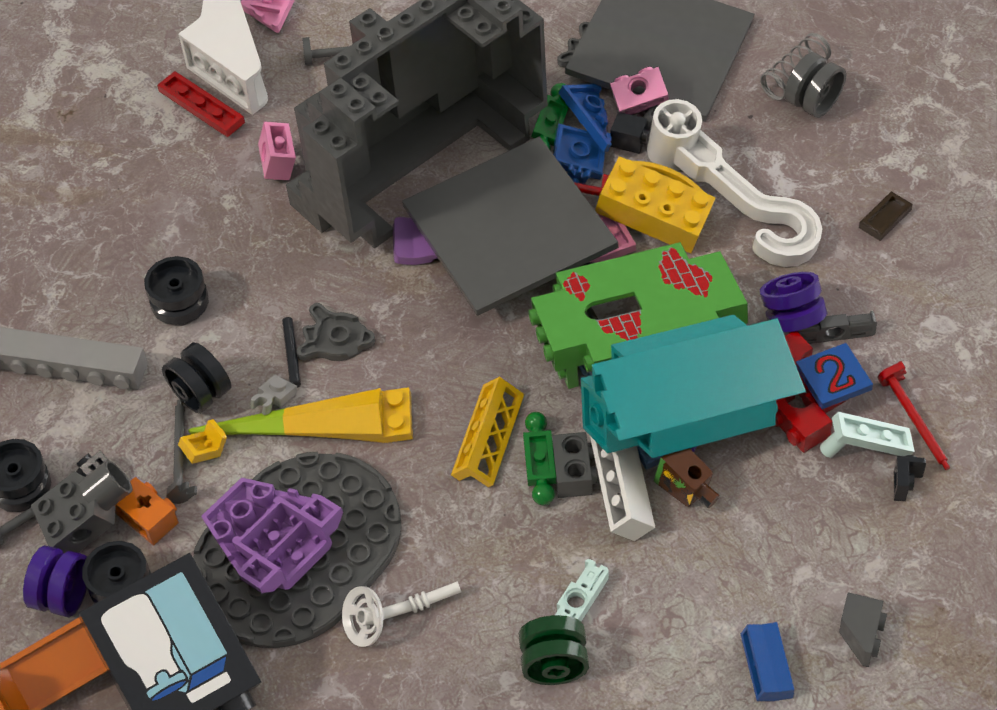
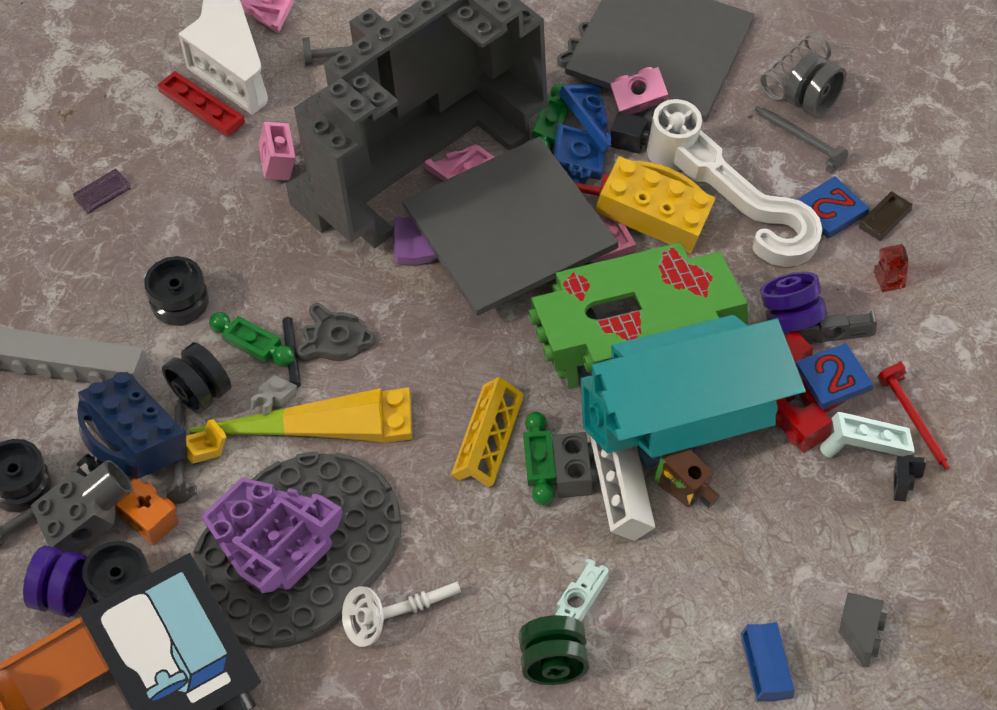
none -> clear purple tile [73,168,131,214]
none -> dark blue piece [77,372,187,479]
none -> green plate [209,312,295,367]
none -> bright pink wing [424,144,494,181]
none -> dark grey piece [755,106,848,174]
none -> blue tile [796,176,869,238]
none -> clear red leg [874,244,908,292]

